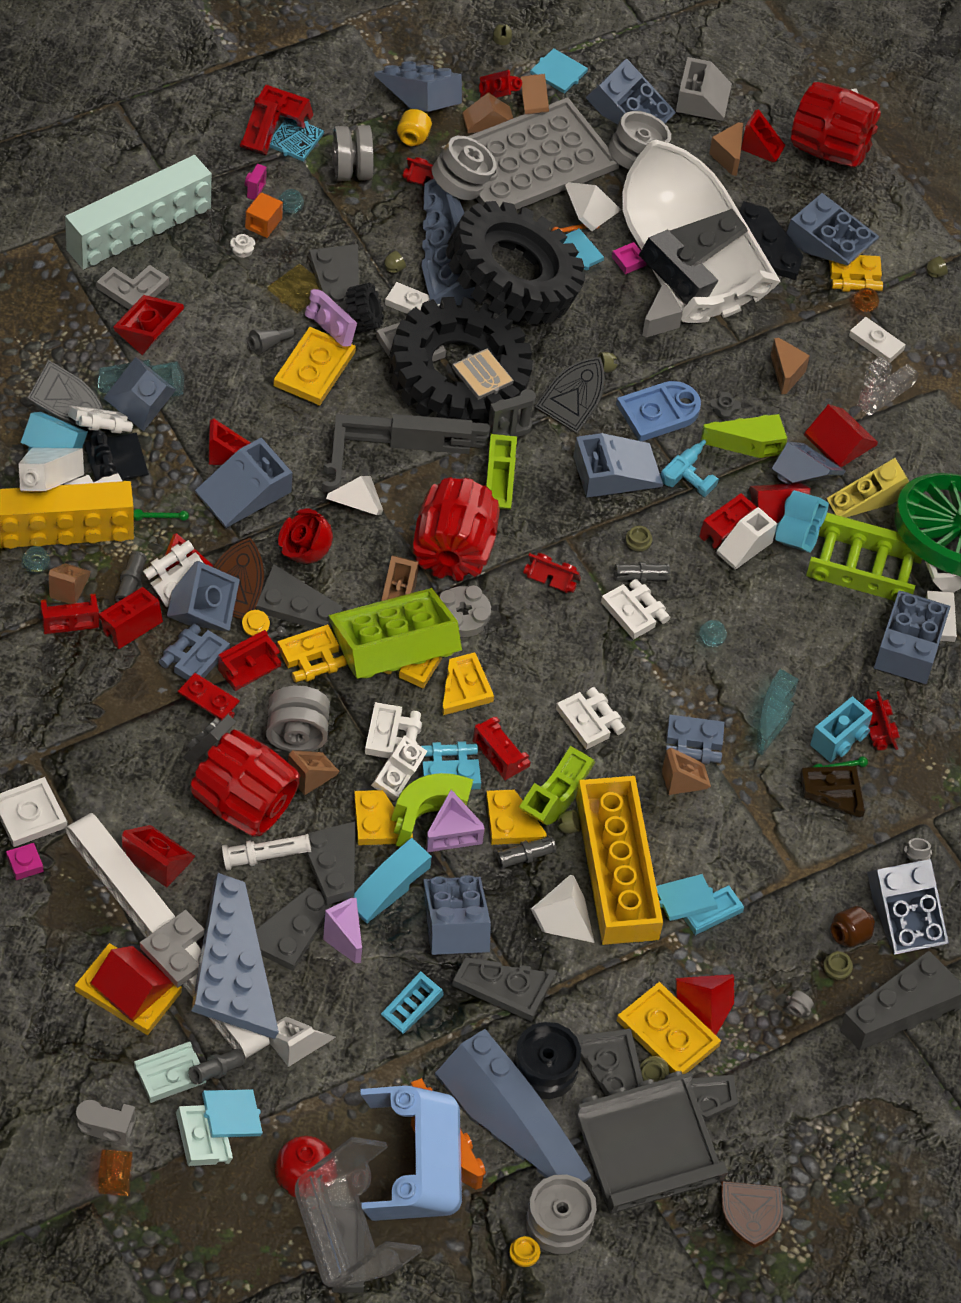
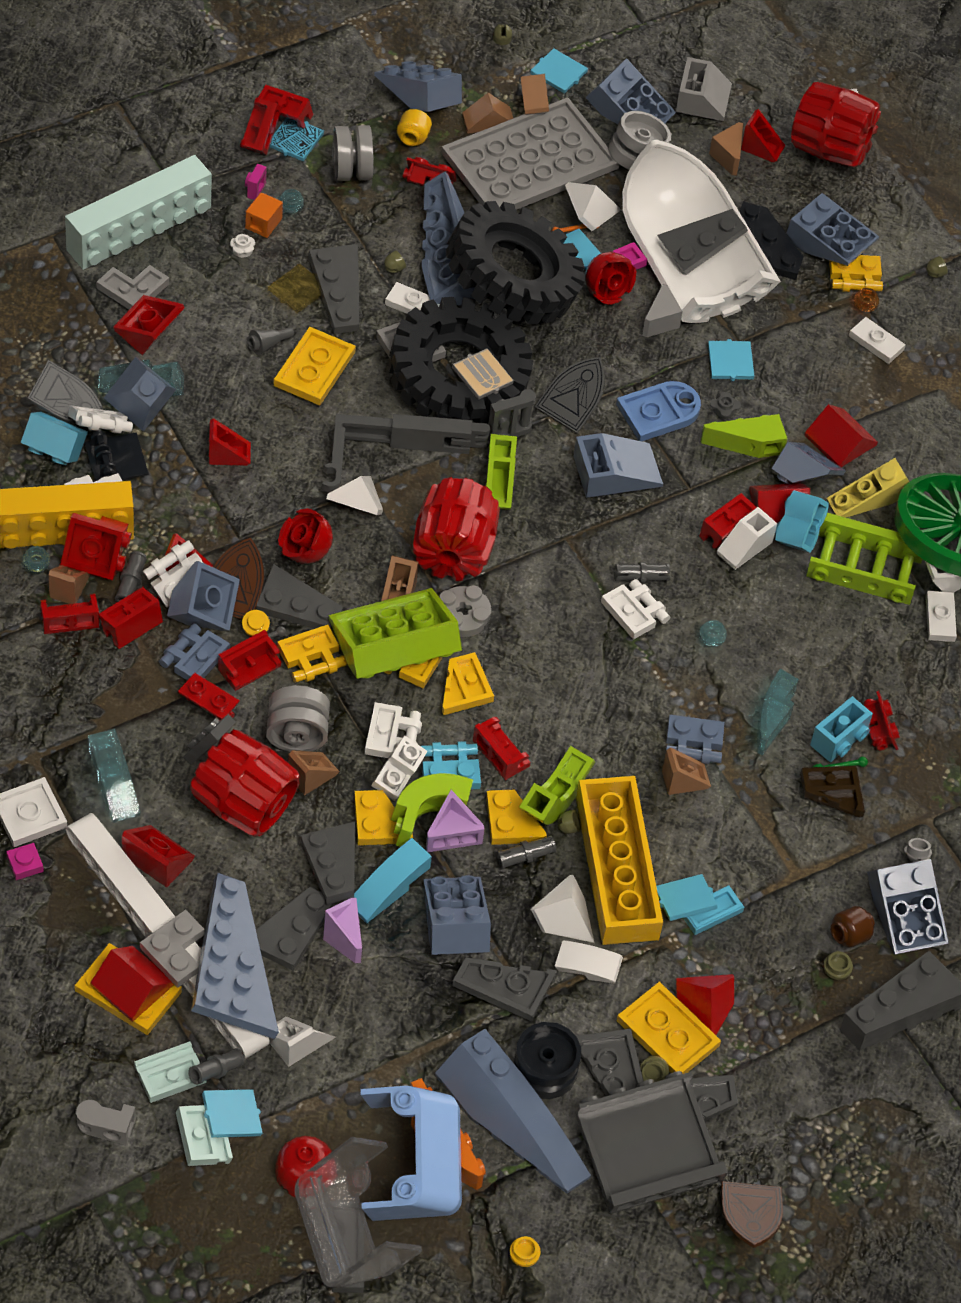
white slope [19,448,84,491] -> none
clear orange brick [98,1149,133,1196] -> none
green hinge [134,509,189,521] -> none
sand blue slope [195,438,292,528] -> none
white pin [222,834,311,871] -> none
lavender plate [305,289,357,346] -> none
black tyre [345,282,384,332] -> none
medium azure slope [381,971,444,1034] -> none
light grey wheel [432,136,497,200] -> none
red hinge [479,70,522,98] -> none
red hinge [523,553,581,593] -> none
light grey wheel [526,1175,597,1254] -> none
white plate [556,687,626,750] -> none
olive hinge [598,352,618,373] -> none
olive plate [625,526,652,551] -> none
black arch [639,229,719,304] -> none
medium azure piece [660,440,719,497] -> none
medium nougat slope [771,338,810,394] -> none
light grey plate [786,990,814,1017] -> none
clear beam [858,356,919,416] -> none
sand blue slope [874,590,951,684] -> none
none -> red plate [60,513,132,580]
none -> clear light blue slope [88,729,141,823]
none -> white slope [555,940,623,983]
none -> red cylinder [585,252,637,305]
none -> medium azure piece [708,339,754,381]

